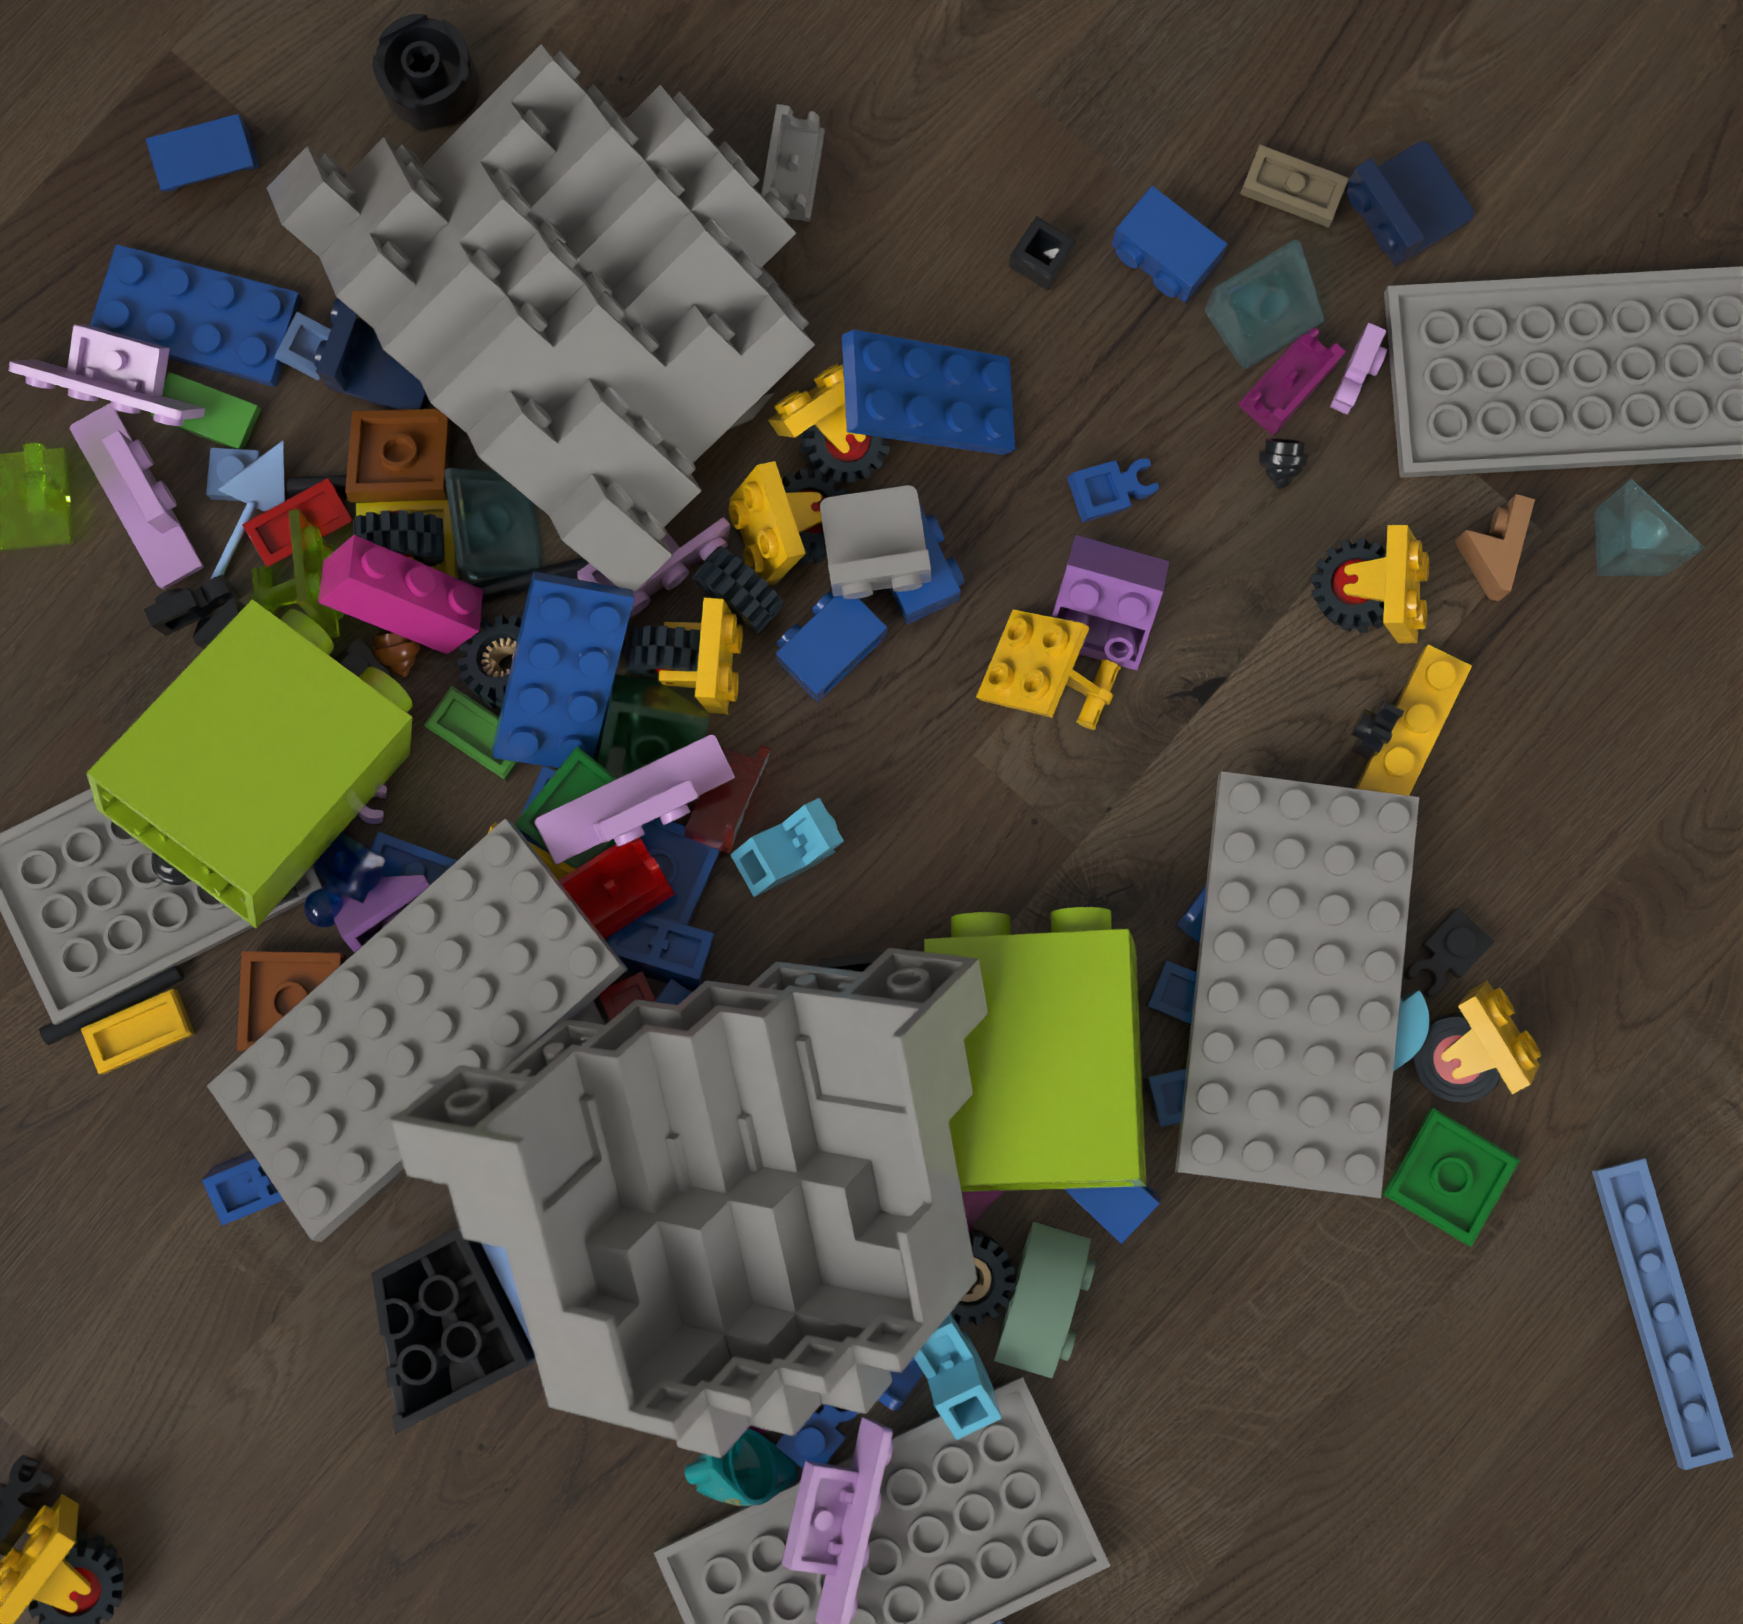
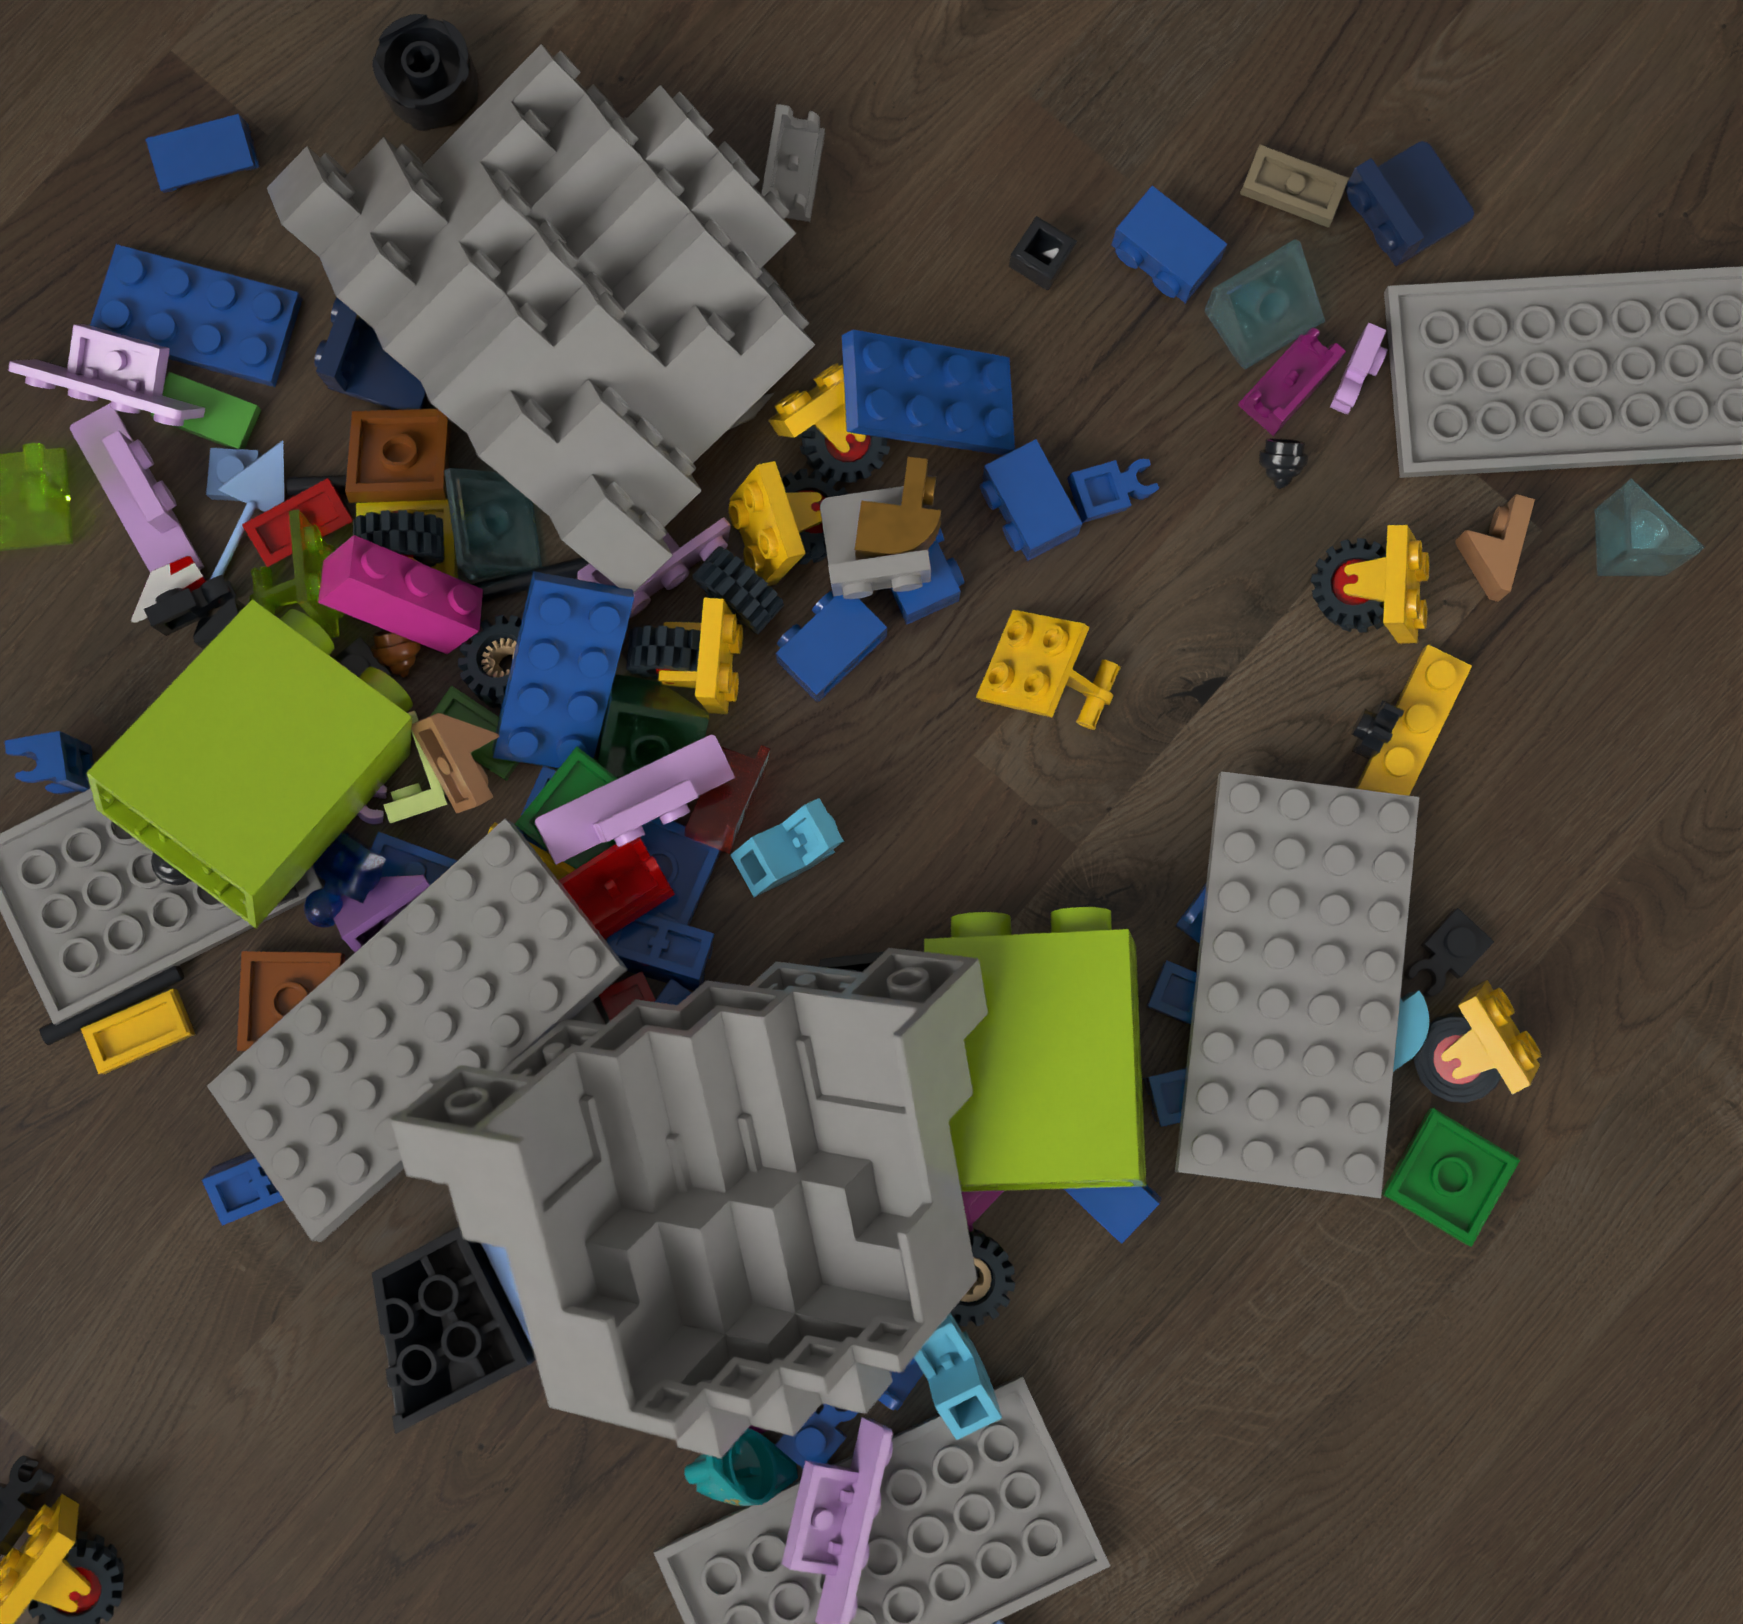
medium blue plate [274,312,331,380] -> none
sand green brick [994,1222,1096,1378] -> none
medium lavender slope [1052,535,1169,671] -> none
medium blue plate [1592,1158,1734,1470] -> none
none -> blue hinge [4,731,94,794]
none -> white sticker [131,556,206,623]
none -> yellowish green bracket [384,711,448,824]
none -> medium nougat slope [411,712,500,813]
none -> pearl gold brick [854,457,941,560]
none -> blue brick [980,439,1082,561]

